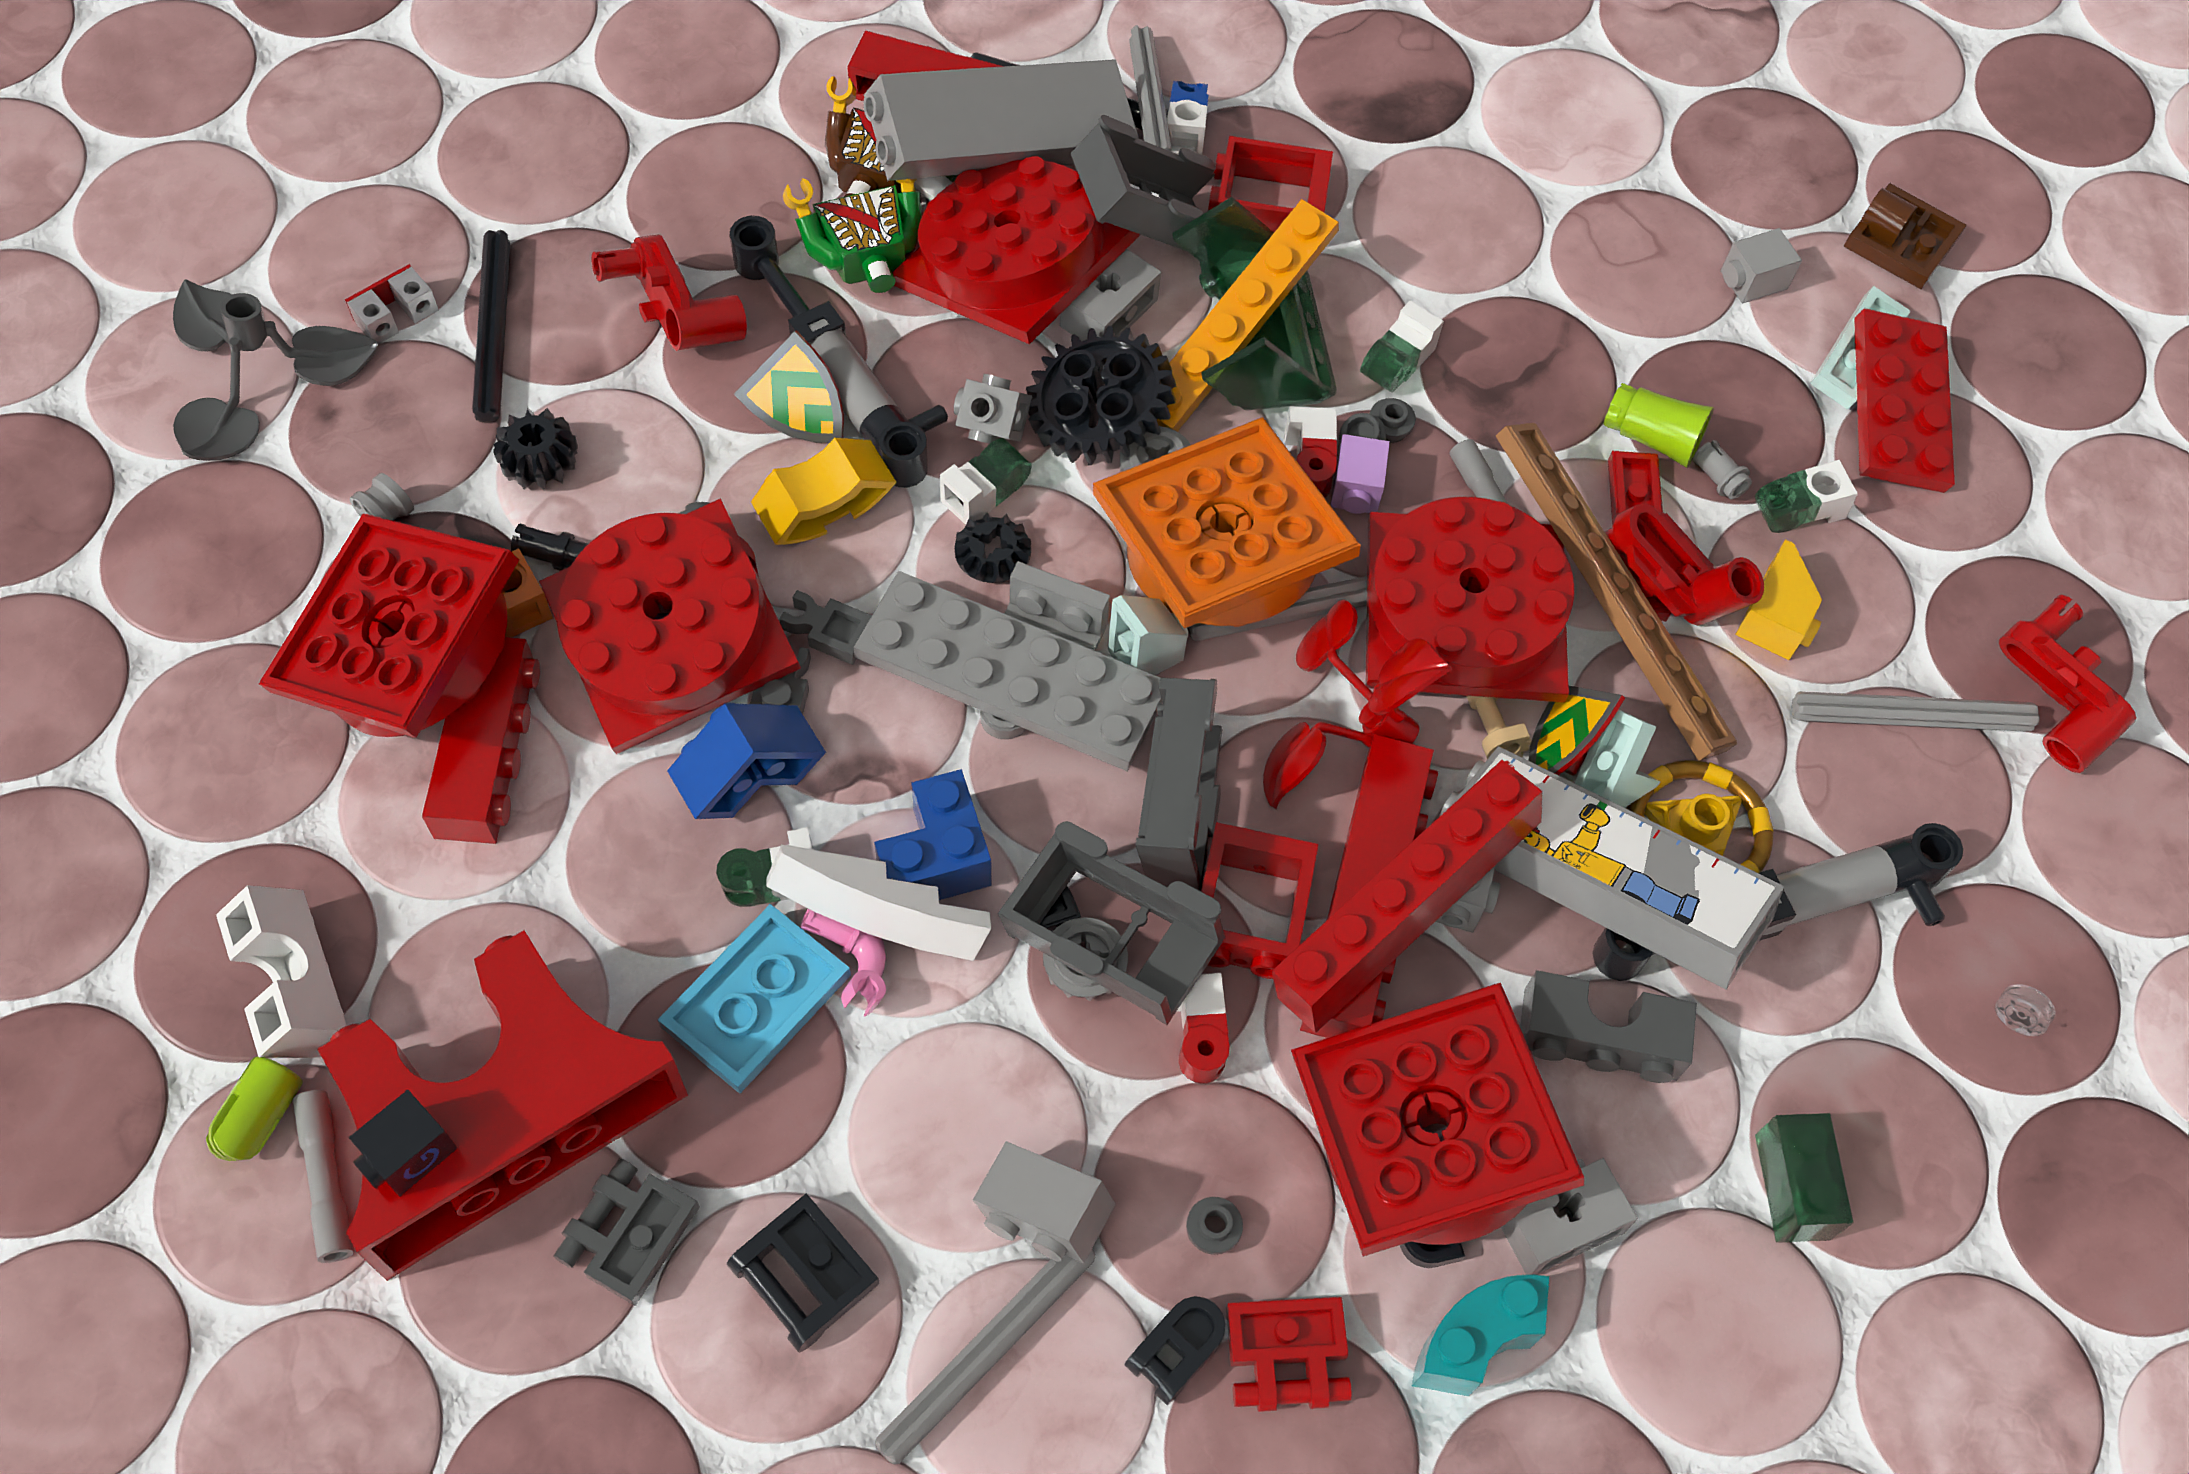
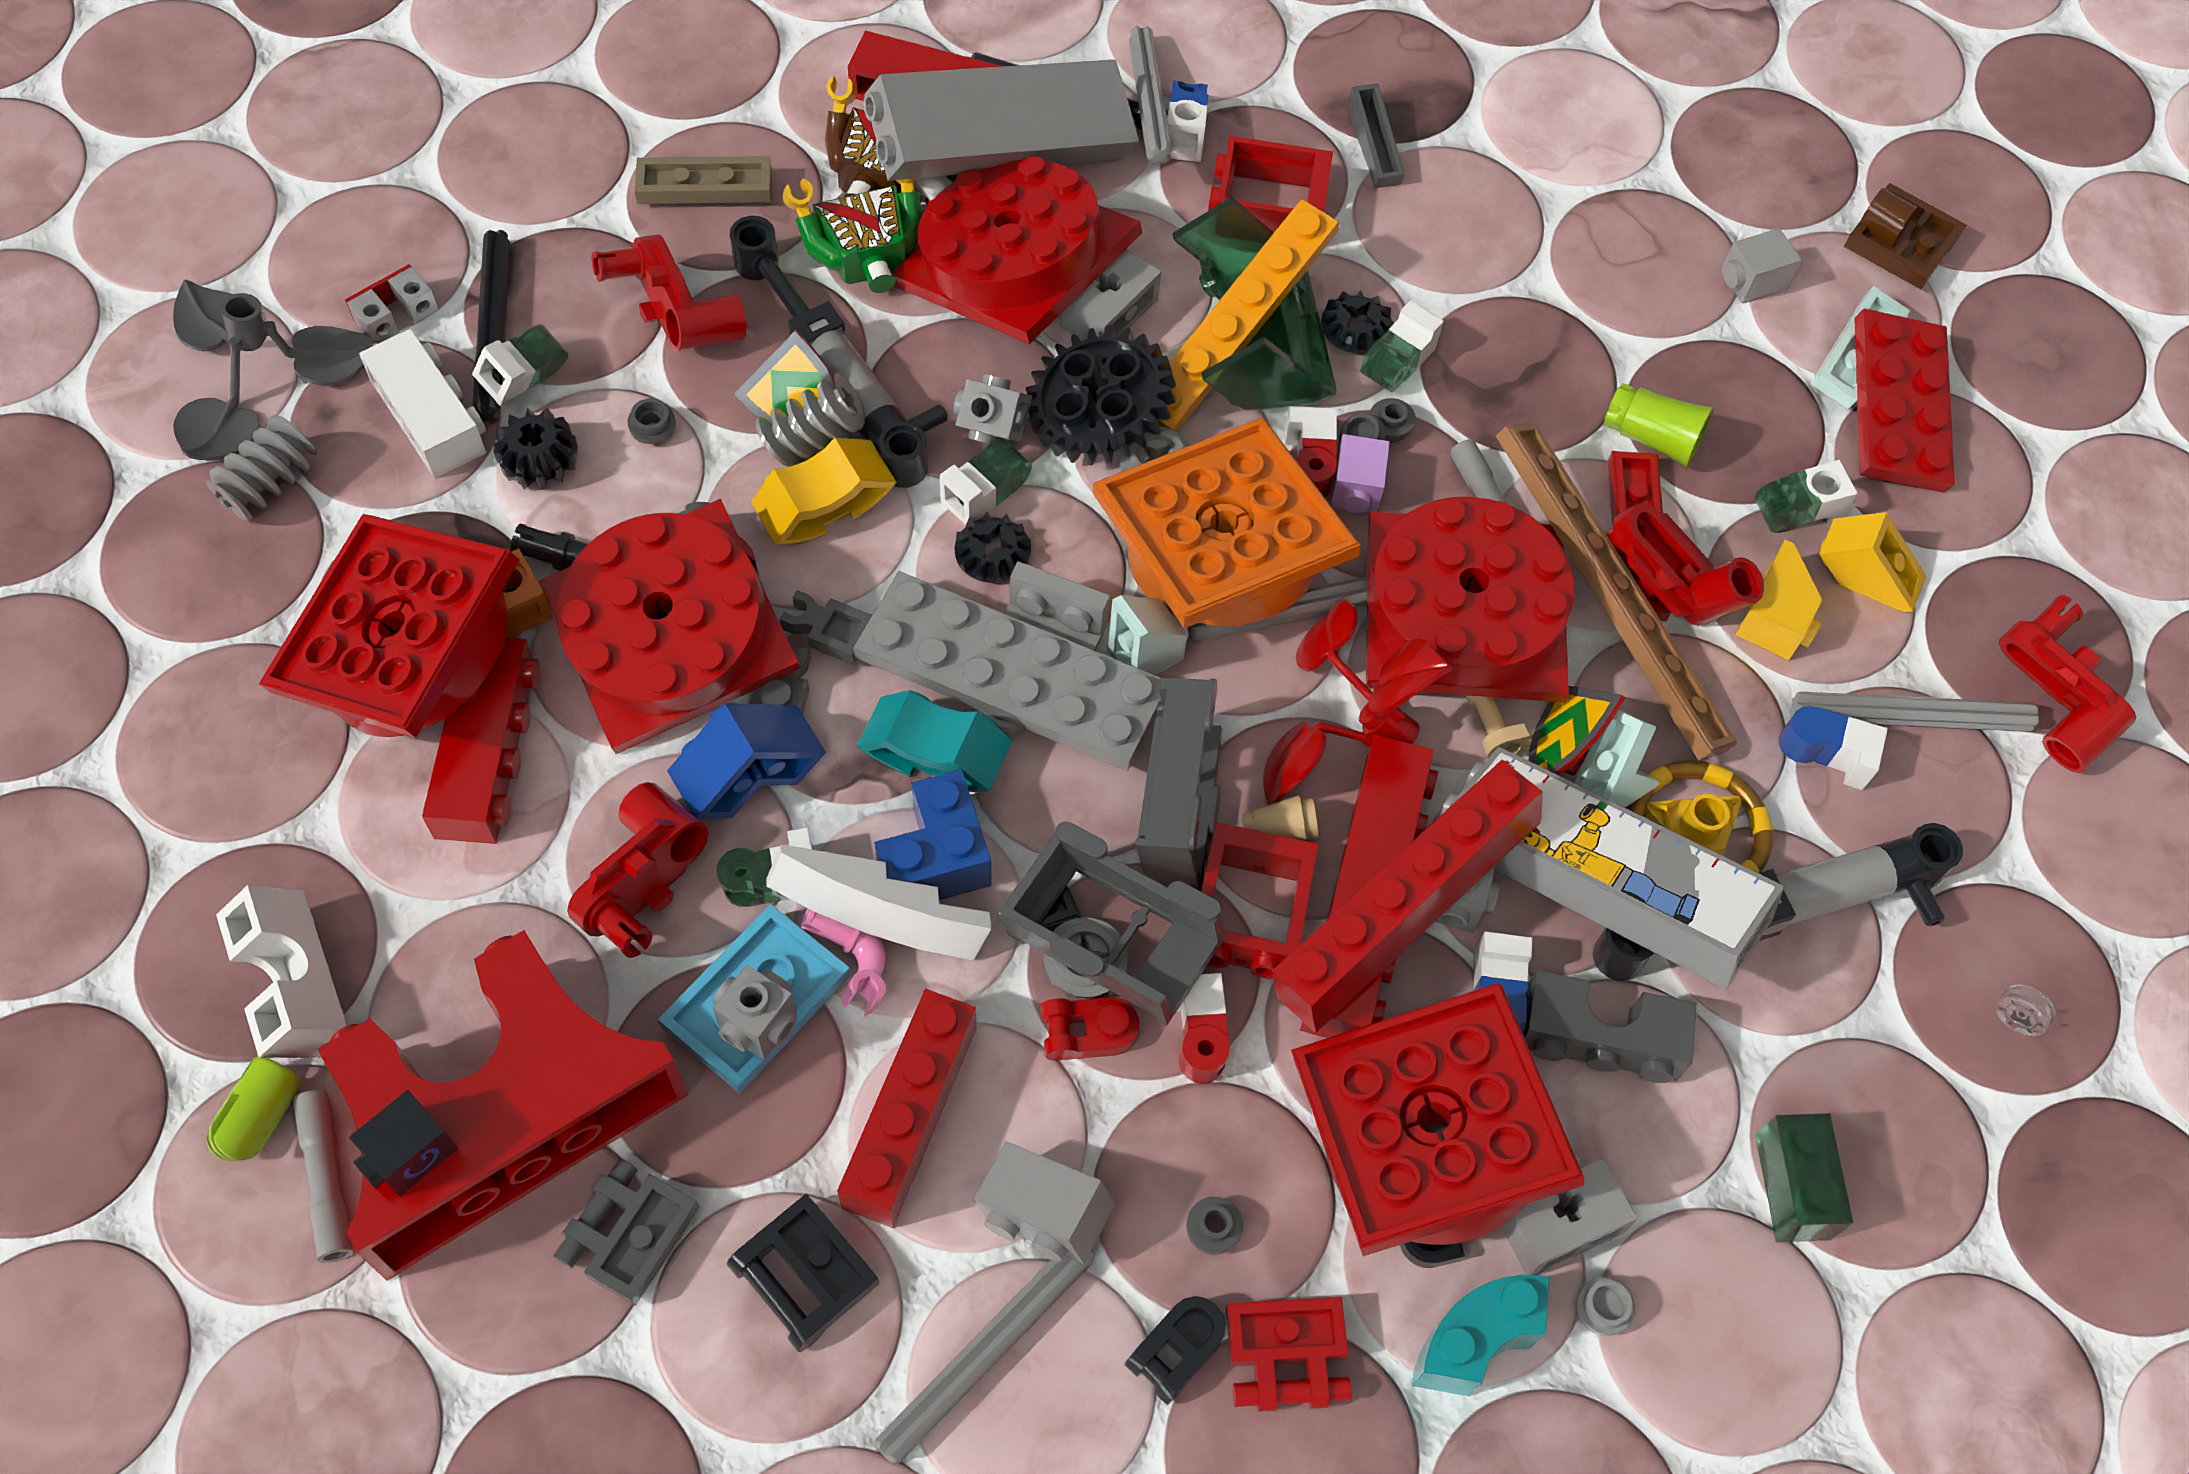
light grey wheel [350,473,414,521] -> none
dark grey piece [1070,115,1241,263] -> none
light grey pin [1693,440,1752,500] -> none
none -> light grey piece [206,415,317,522]
none -> white brick [359,328,486,479]
none -> leg [472,324,569,405]
none -> red piece [567,782,709,958]
none -> dark grey plate [627,398,676,444]
none -> dark tan plate [635,156,772,204]
none -> light grey brick [713,965,797,1060]
none -> light grey piece [755,373,865,467]
none -> red brick [837,988,977,1228]
none -> teal brick [856,690,1013,792]
none -> red plate [1040,997,1139,1061]
none -> tan cone [1242,795,1319,841]
none -> black gear [1321,290,1394,353]
none -> dark grey piece [1346,83,1405,188]
none -> white leg [1474,932,1532,1034]
none -> light grey plate [1576,1277,1635,1336]
none -> leg [1779,706,1888,790]
none -> yellow slope [1819,512,1926,612]

